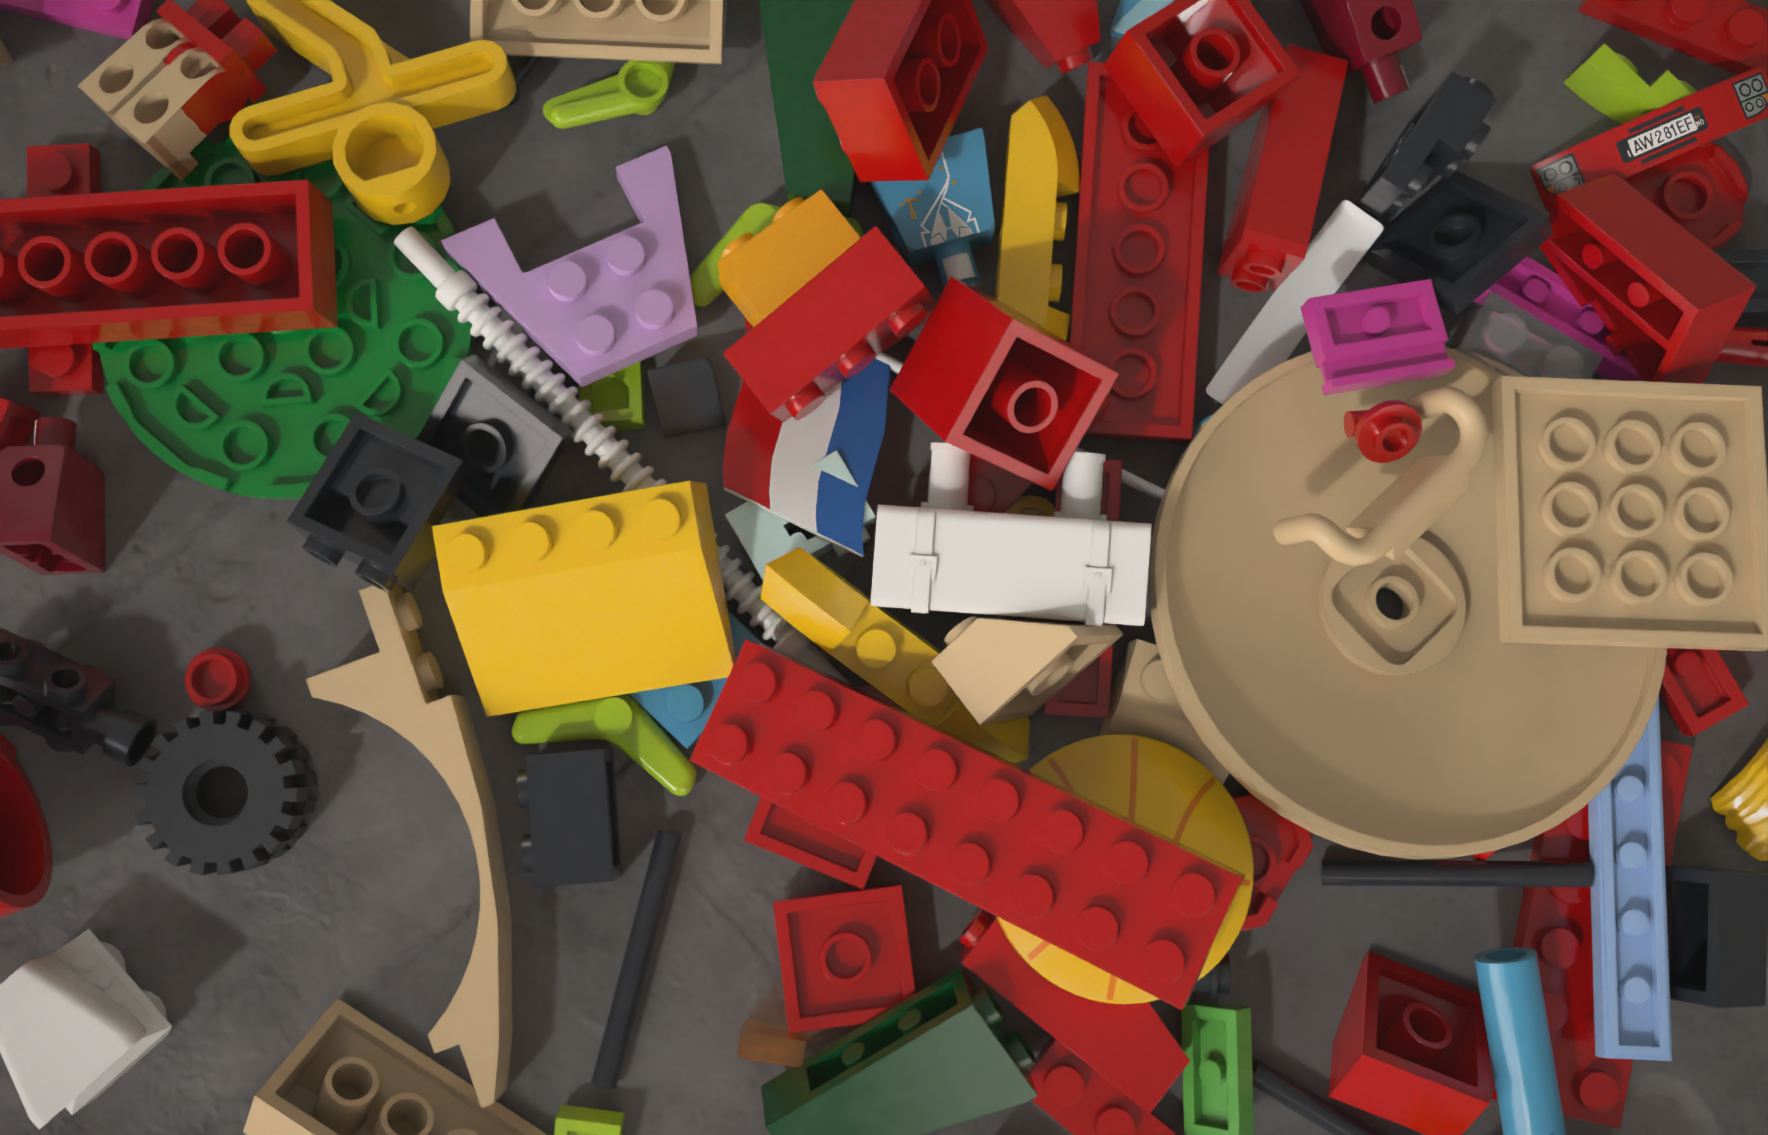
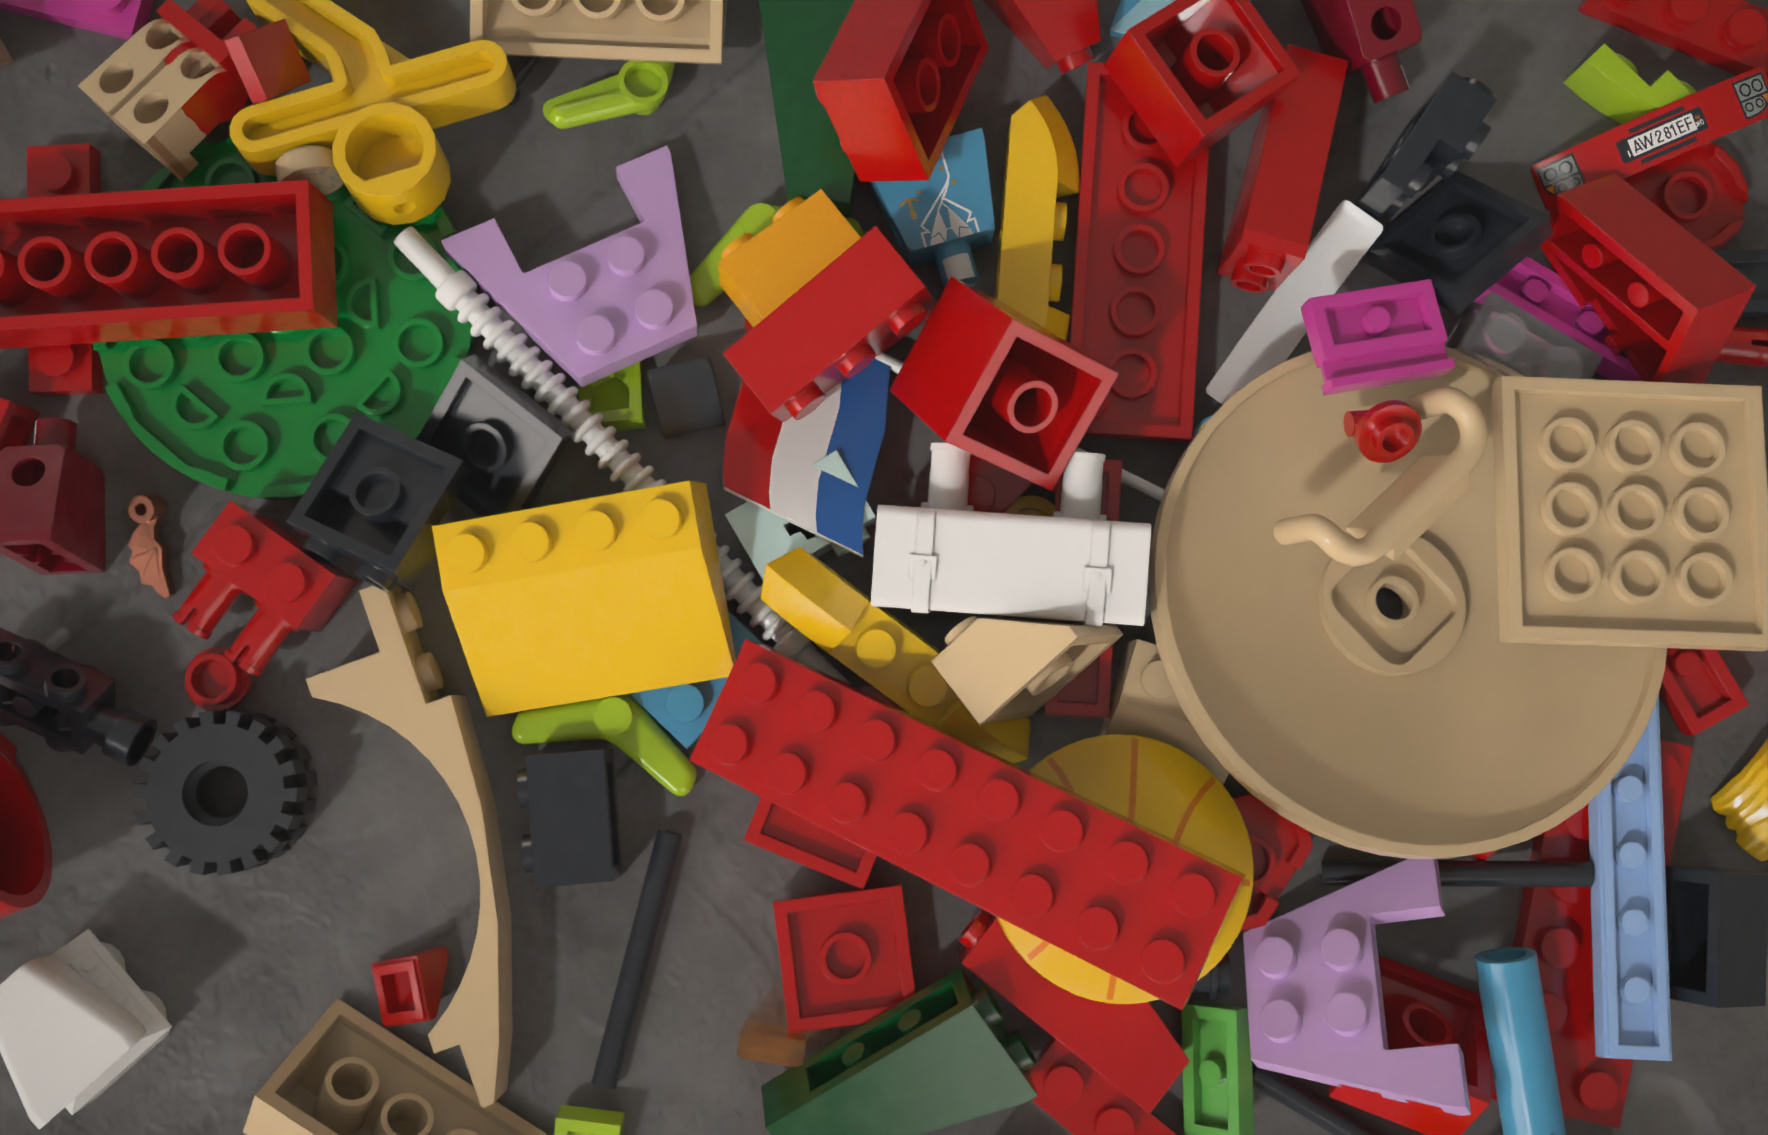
none -> copper piece [127,493,176,598]
none -> red brick [172,501,358,677]
none -> red tile [224,19,312,104]
none -> tan tile [274,145,344,195]
none -> red slope [371,946,449,1027]
none -> lavender wing [1243,859,1471,1116]

